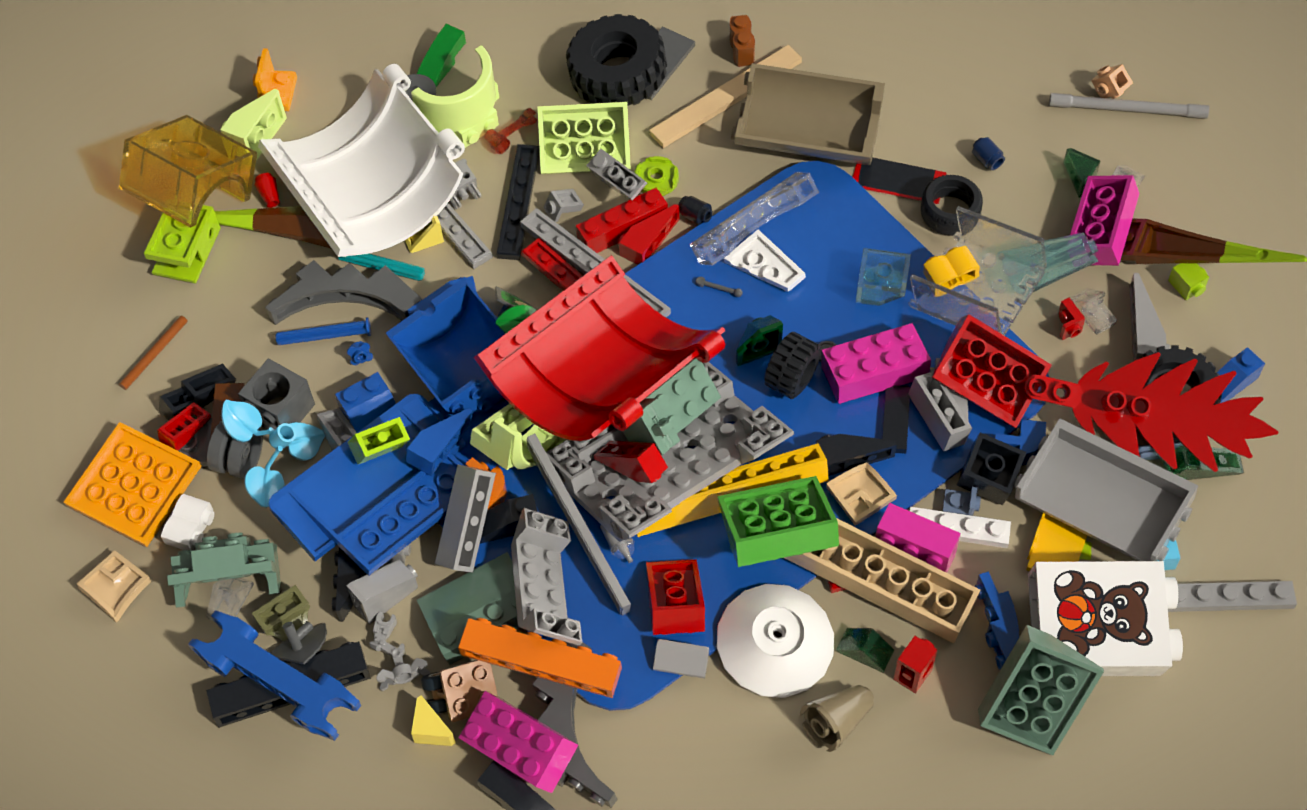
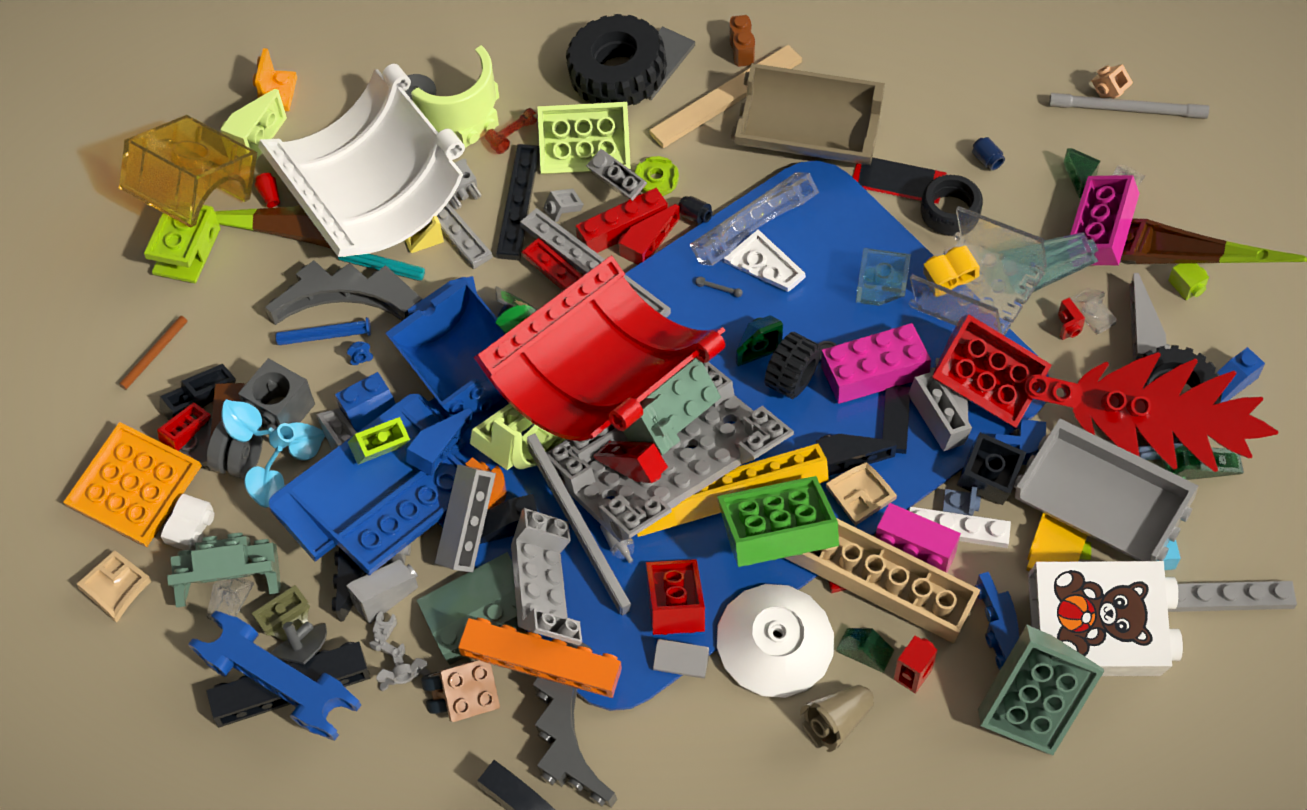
light yellow slope [411,695,456,746] -> none
green slope [417,24,466,87] -> none
dark pink brick [459,691,578,793] -> none

